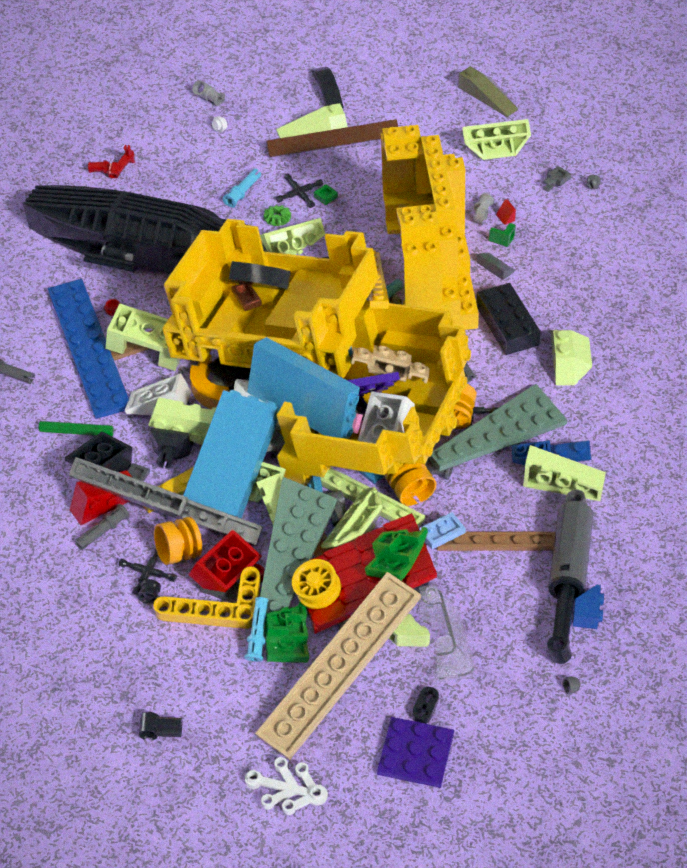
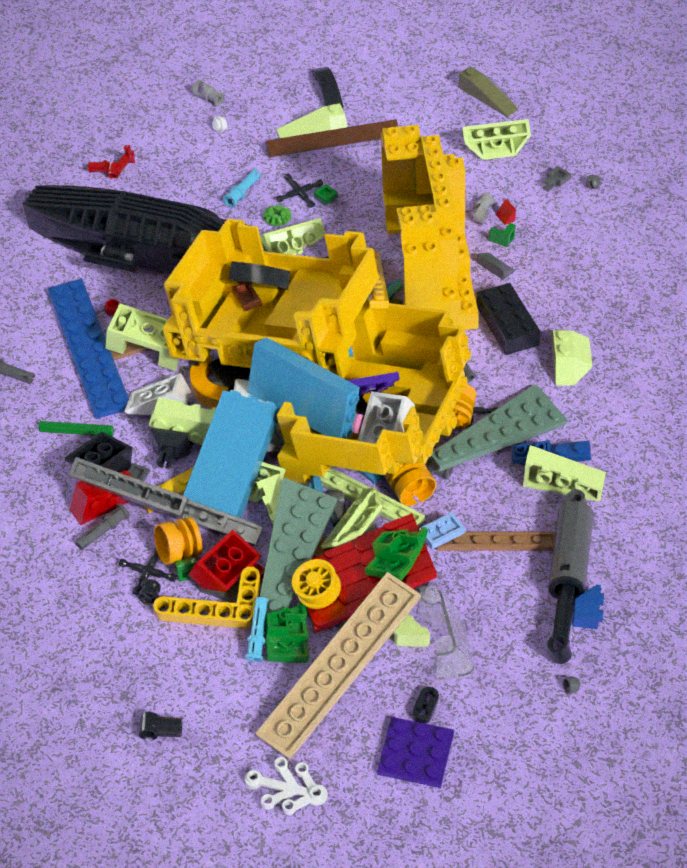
tan bracket [350,345,429,383] -> none
none -> green plate [175,557,196,582]

